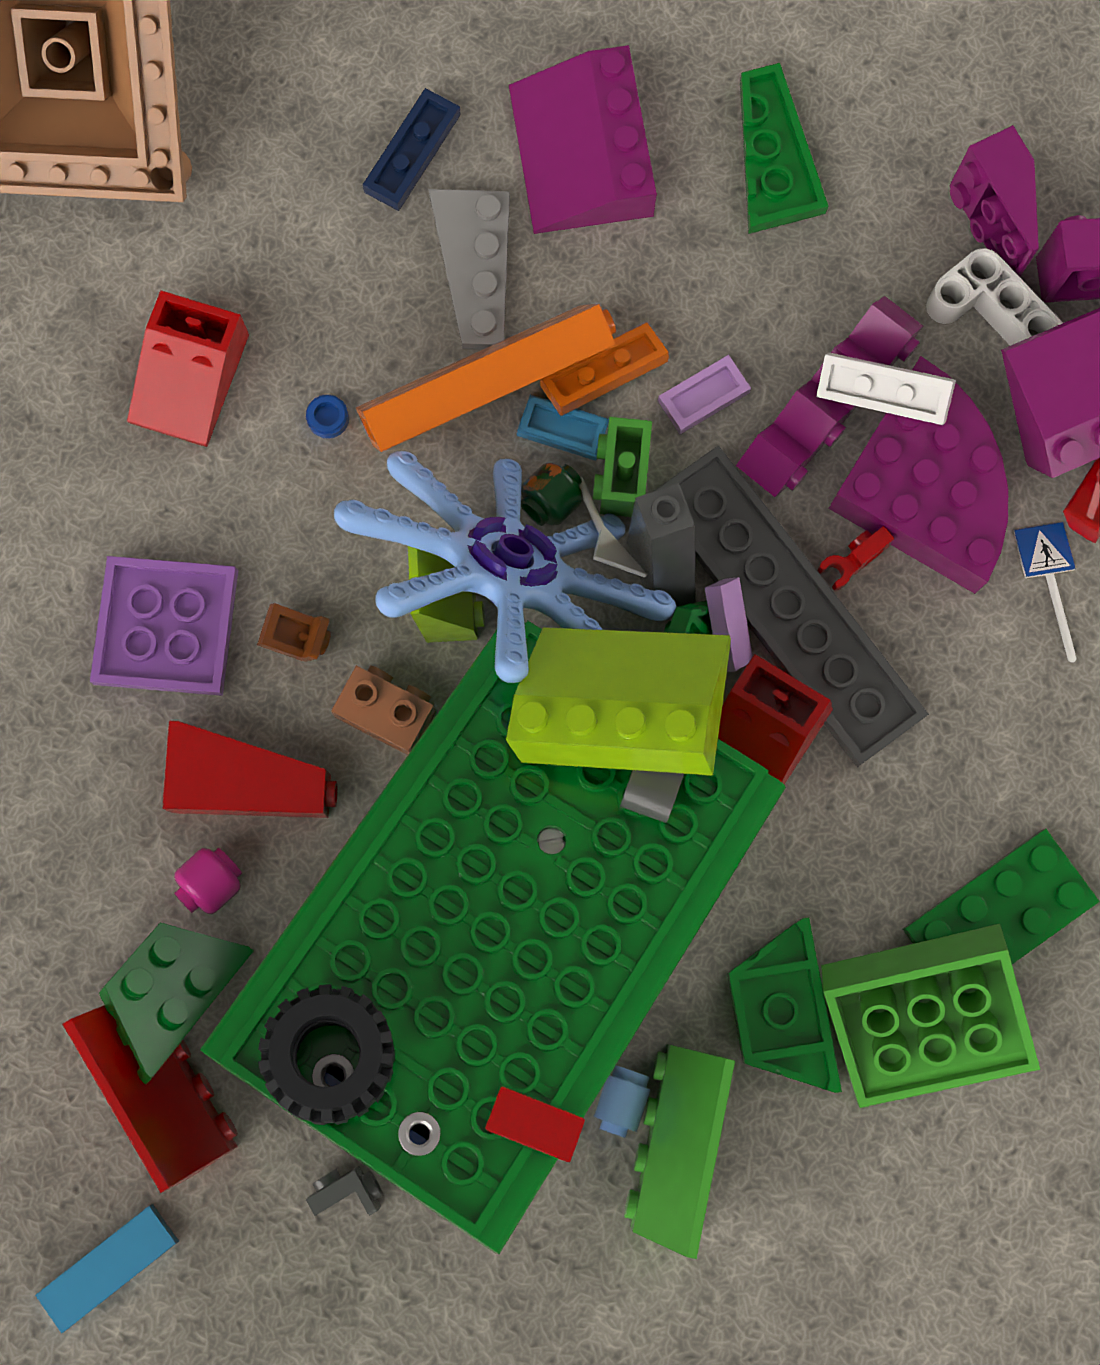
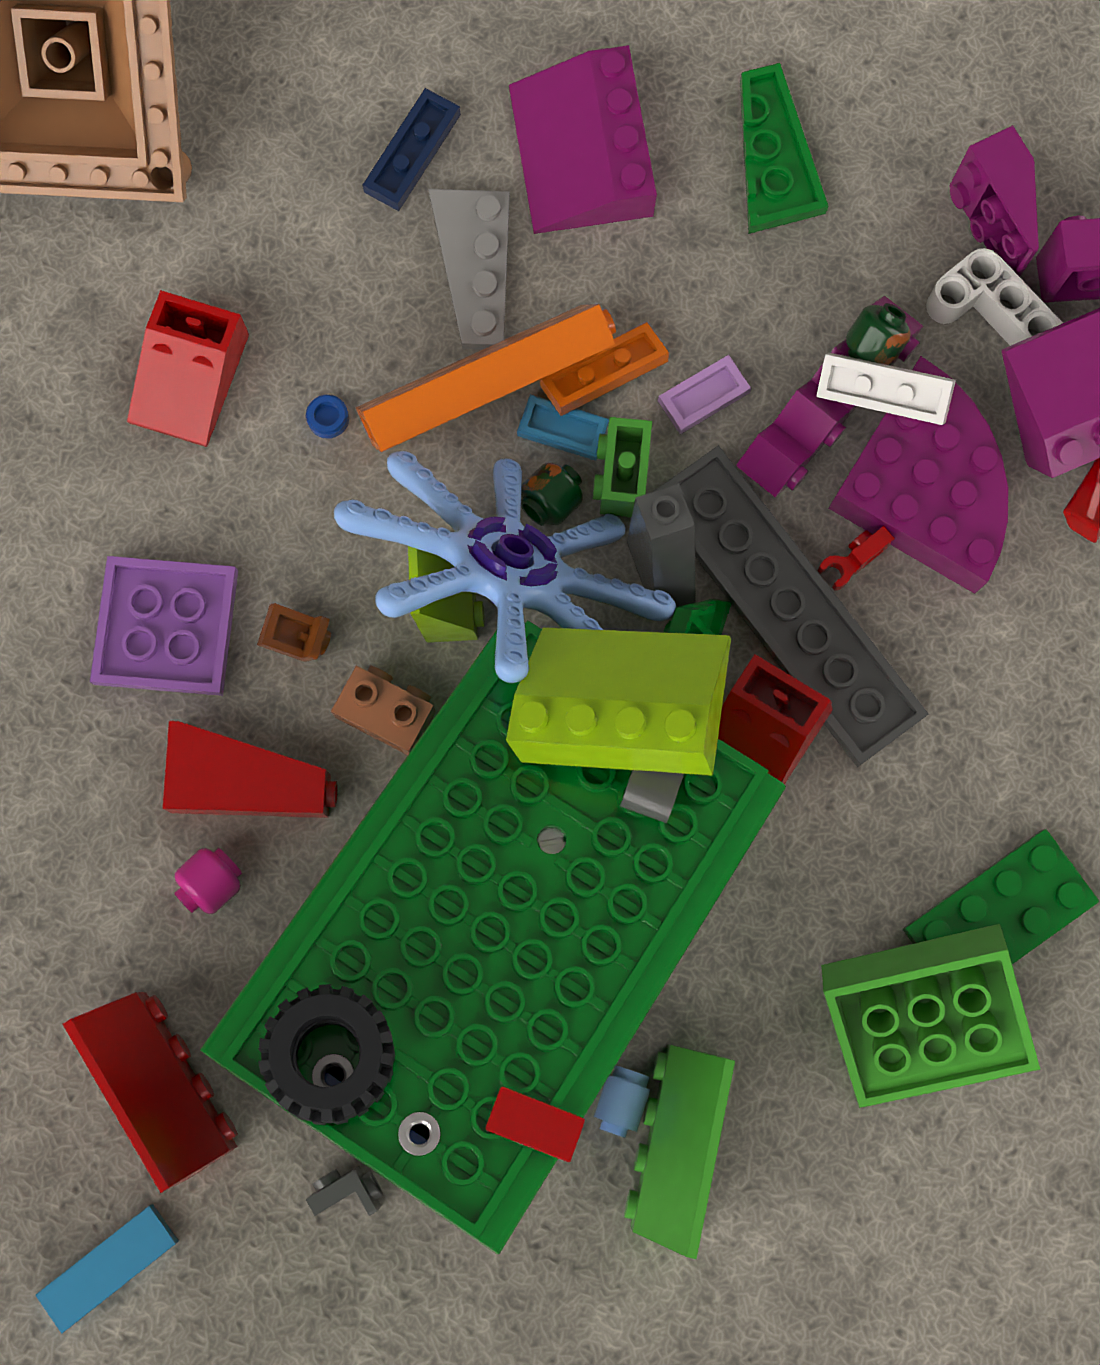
green wing [99,922,254,1084] -> none
white piece [579,477,648,578] -> none
lavender tile [705,577,753,672] -> none
green wing [727,917,842,1093] -> none
piece [1014,522,1077,663] -> none
none -> dark green head [846,303,911,366]

